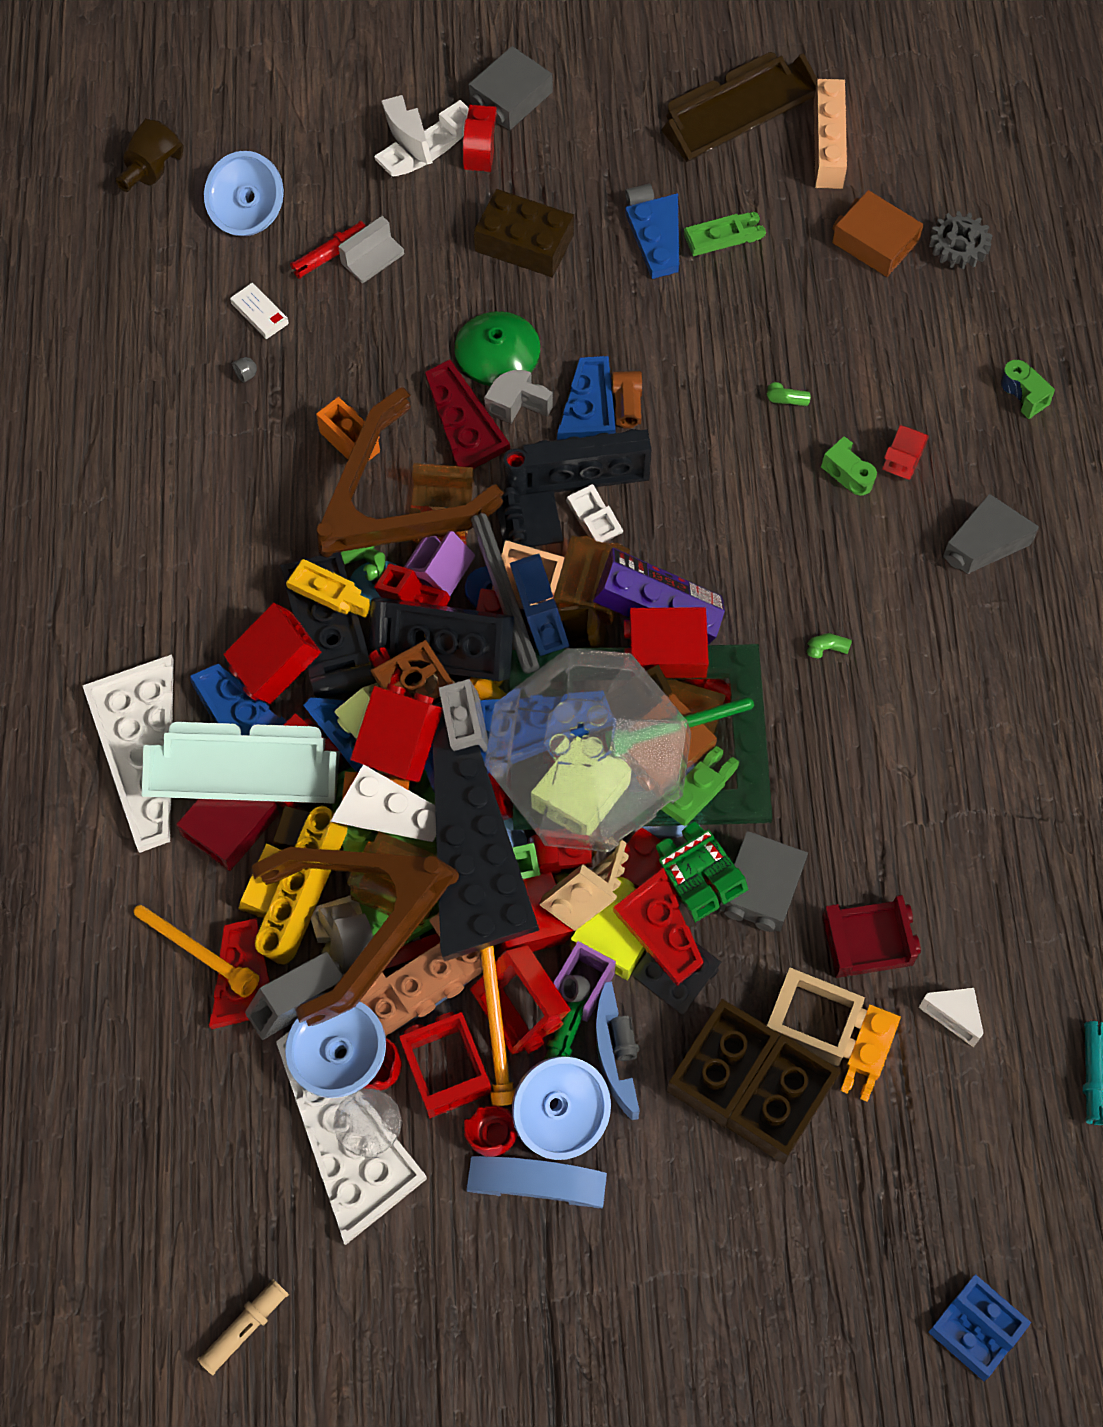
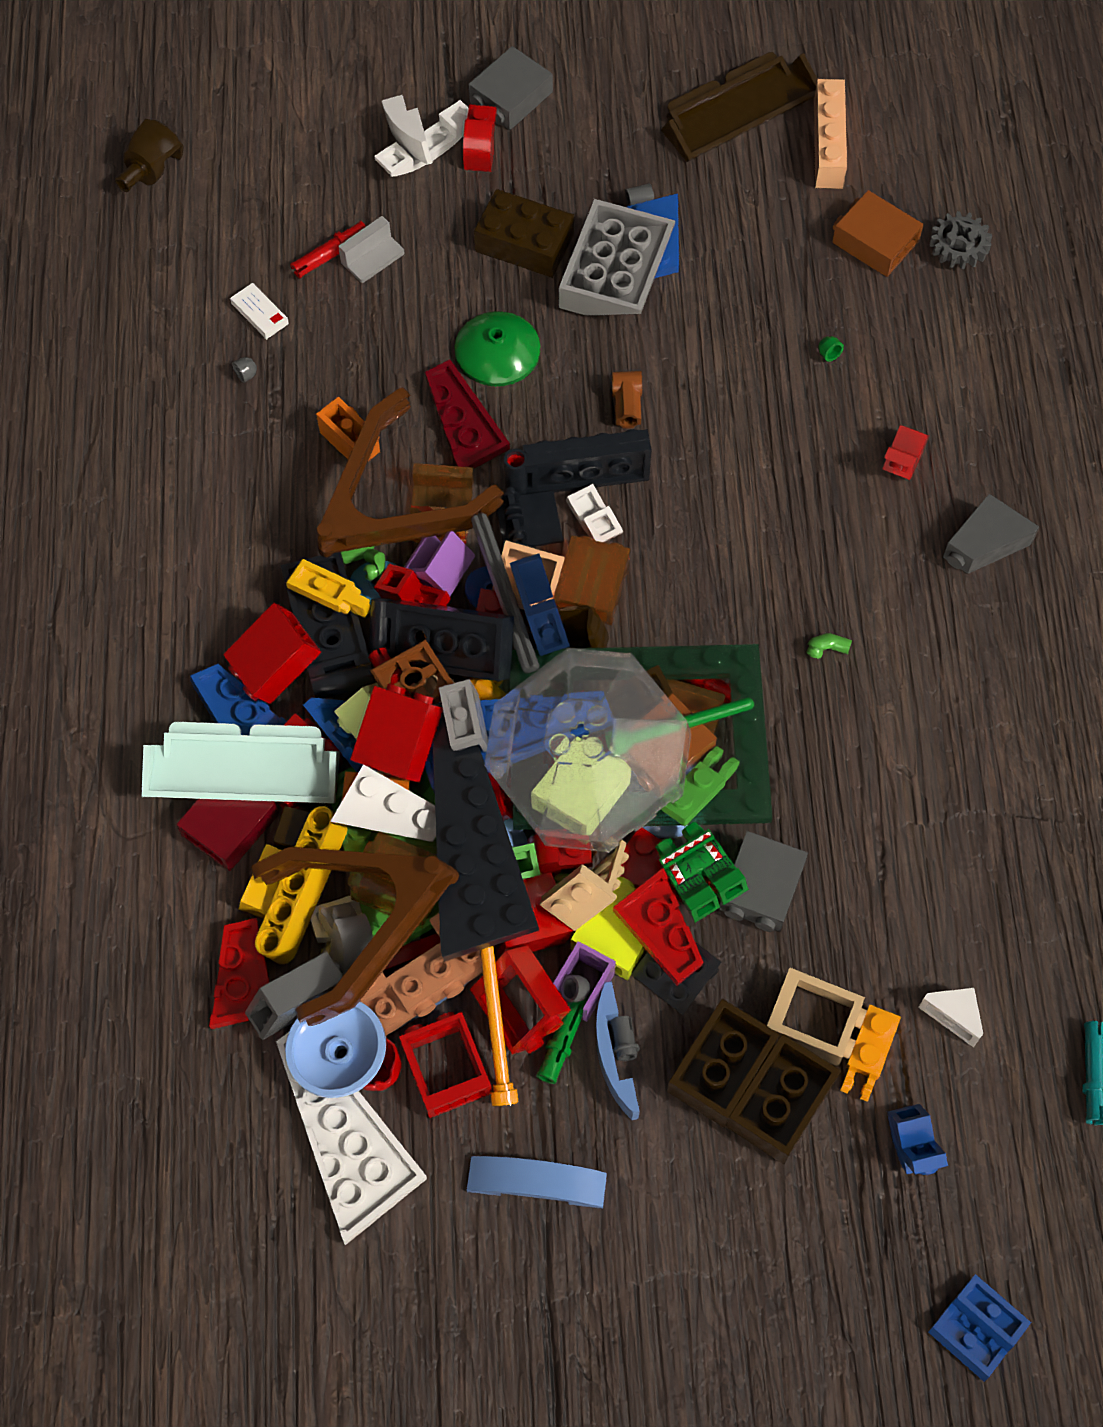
white wing [83,654,174,853] -> none
light orange piece [133,905,259,997] -> none
tan pin [197,1279,289,1375] -> none
light blue dish [204,151,284,236] -> none
clear dish [333,1089,402,1158] -> none
red hair [464,1105,518,1157] -> none
light grey brick [484,370,553,424] -> none
light blue dish [512,1056,611,1160] -> none
blue wing [557,356,616,440] -> none
dark purple slope [593,547,725,645] -> none
red brick [623,607,709,678] -> none
bright green hinge [684,212,766,256] -> none
bright green arm [767,382,811,406] -> none
bright green leg [821,436,877,496] -> none
dark red panel [822,895,921,978] -> none
bright green leg [1001,360,1055,419] -> none
none -> light grey slope [559,199,675,315]
none -> green hinge [818,336,844,362]
none -> blue brick [887,1104,948,1175]

